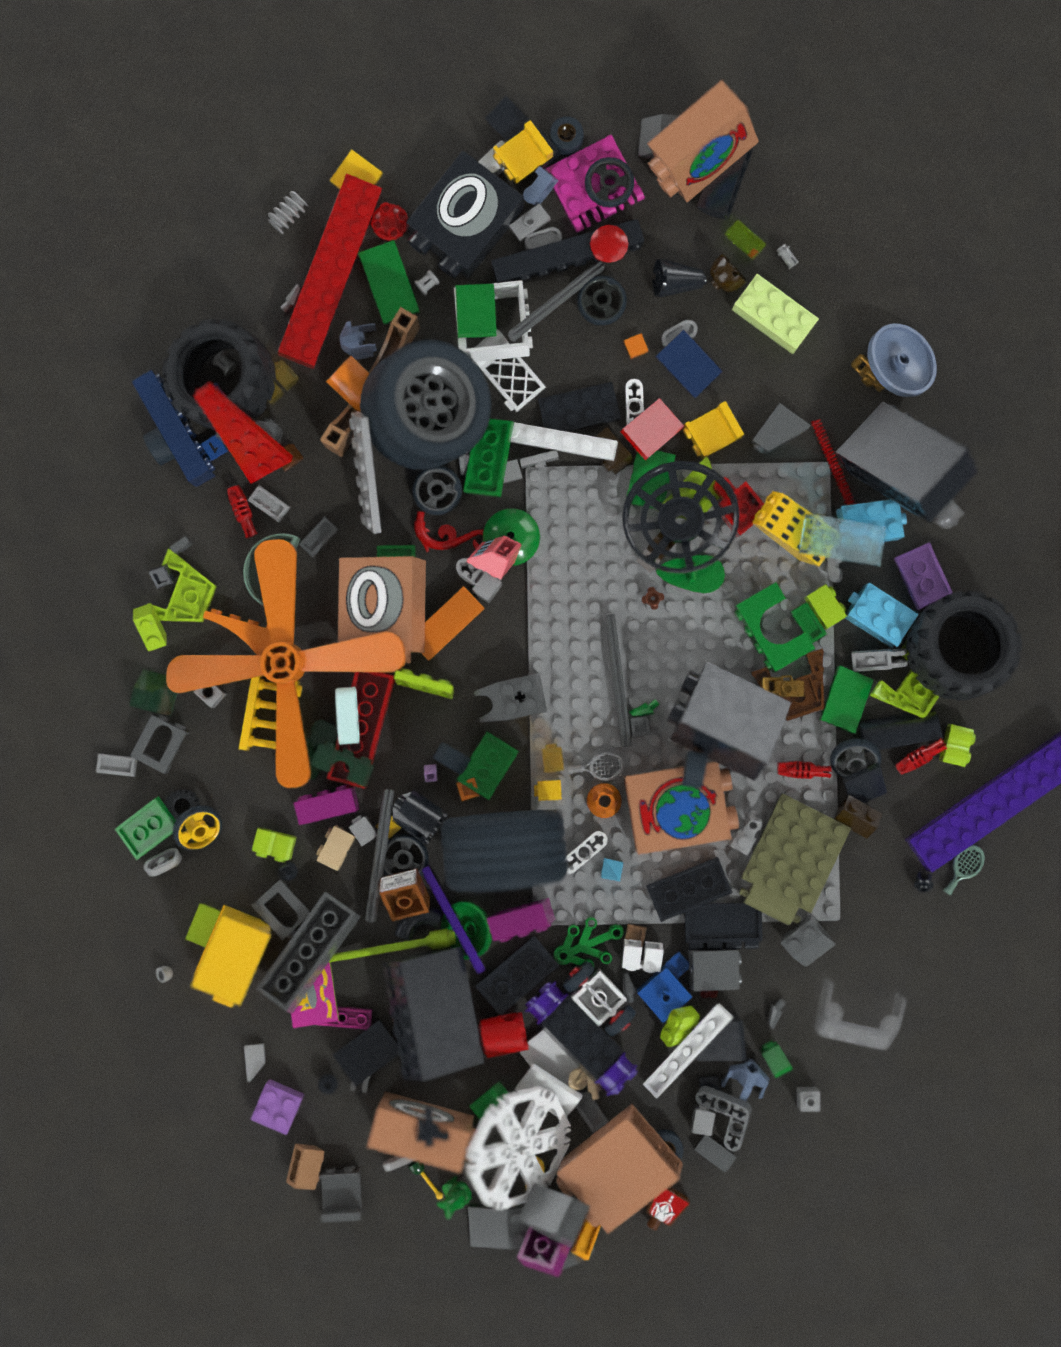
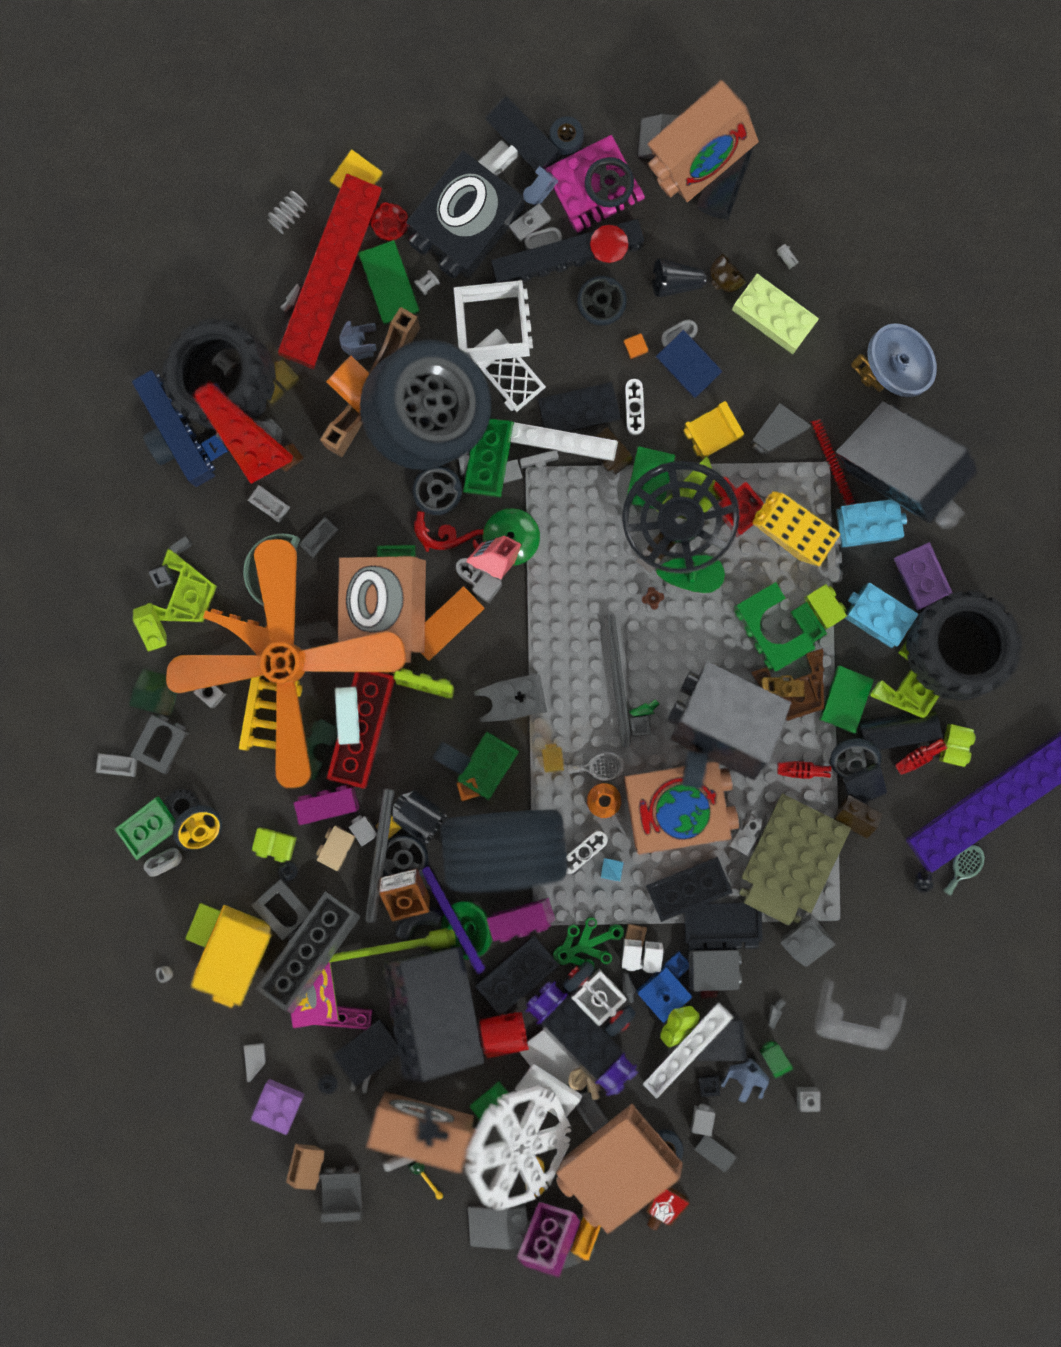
red hinge [227,485,257,539] -> none
clear green arch [310,741,375,787] -> none
light grey plate [349,412,381,534] -> none
lavender piece [424,764,438,782] -> none
green hair [437,1176,472,1219] -> none
green tile [456,284,497,338] -> none
yellow panel [492,120,553,183] -> none
dark grey axle [508,261,605,341] -> none
dark grey slope [517,1184,590,1248] -> none
yellow brick [534,780,562,801] -> none
tile [620,398,685,460] -> none
dark grey beam [696,1086,752,1151] -> none
clear neon green tile [725,220,766,260] -> none
clear light blue brick [799,514,887,566] -> none
light grey hinge [851,648,908,672] -> none

